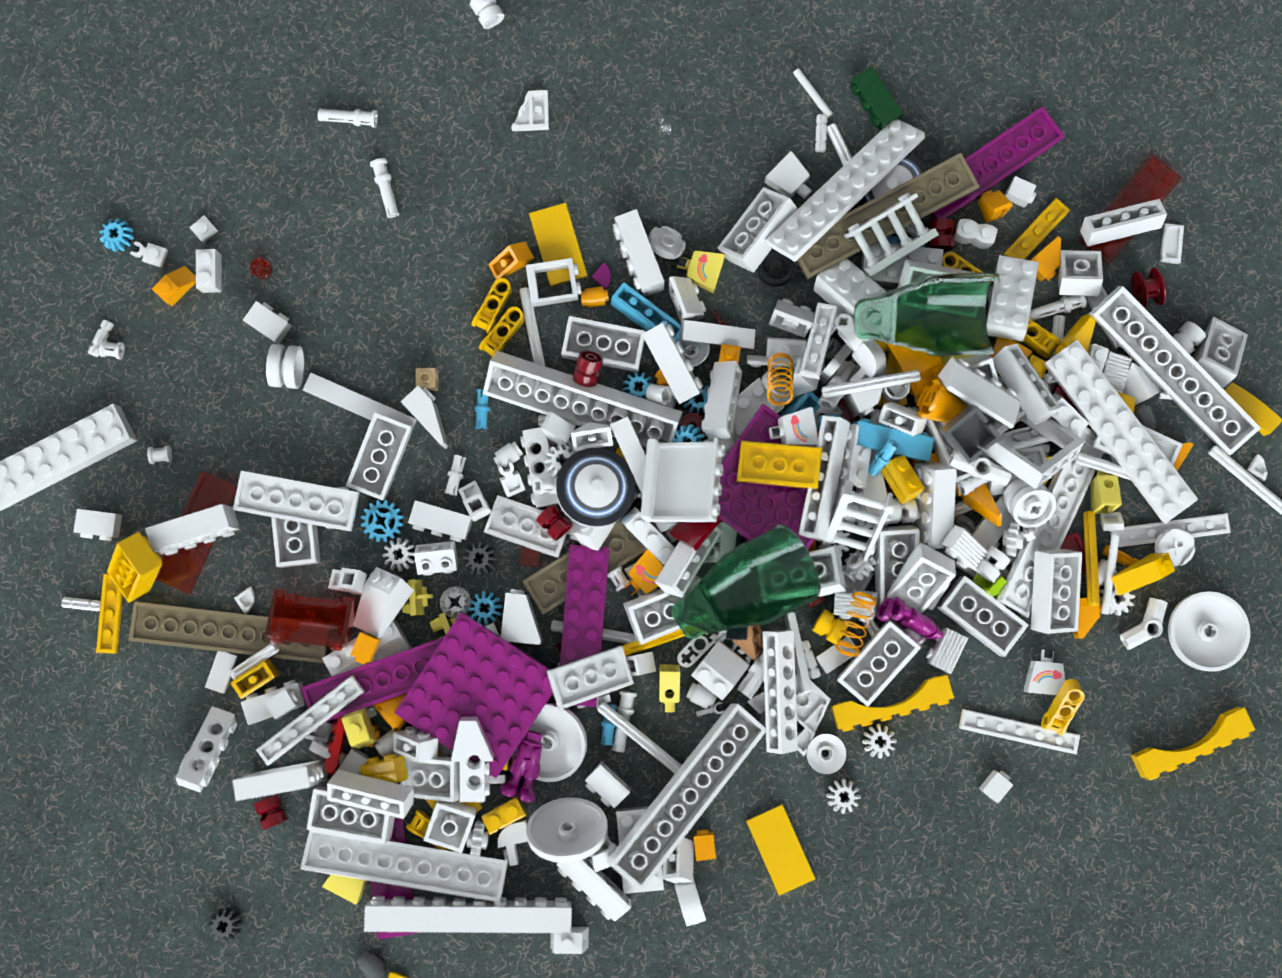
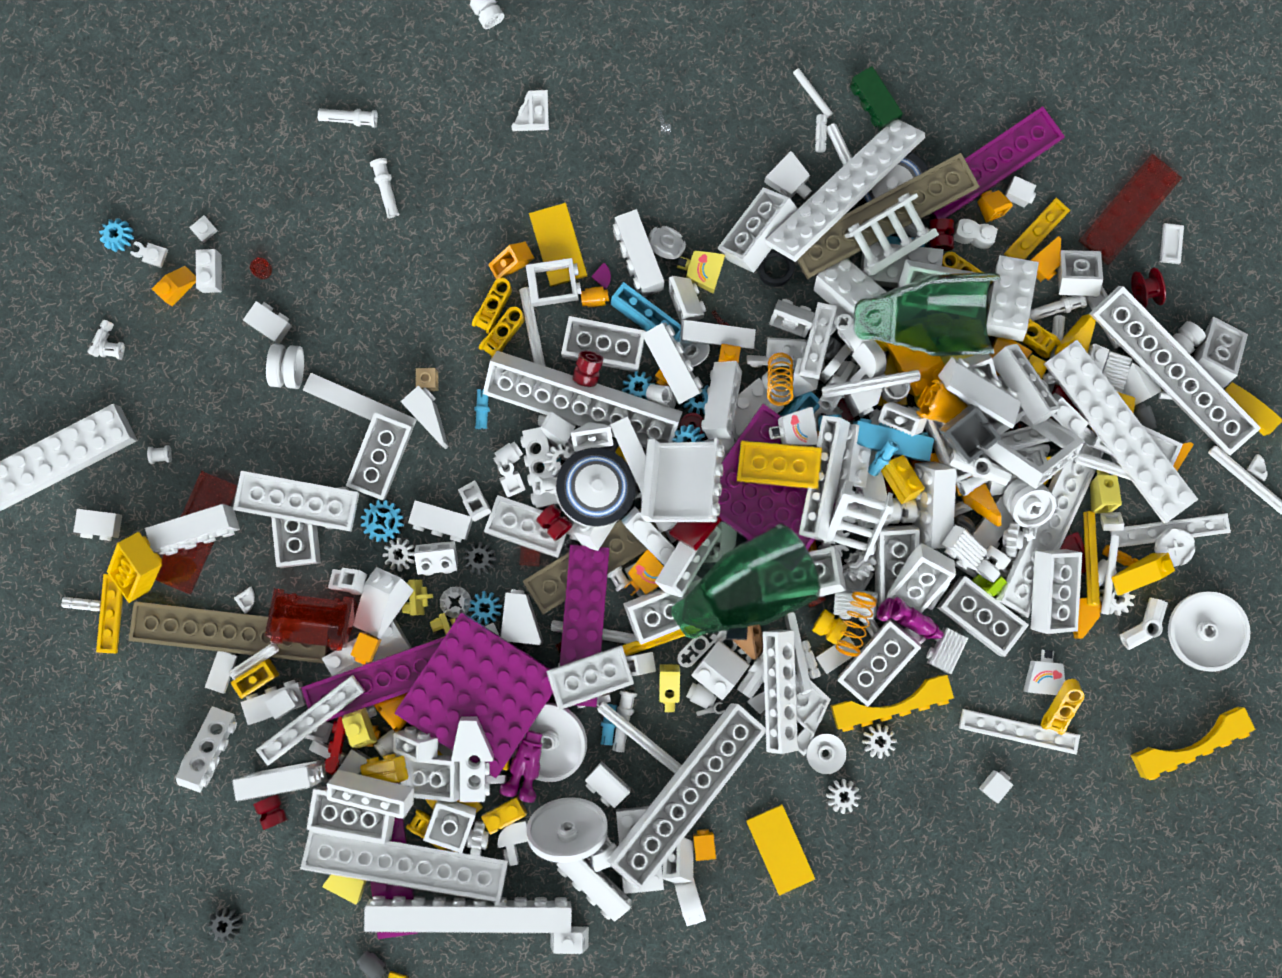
white pin [445,455,466,496] -> none
white brick [1080,199,1167,247] -> none

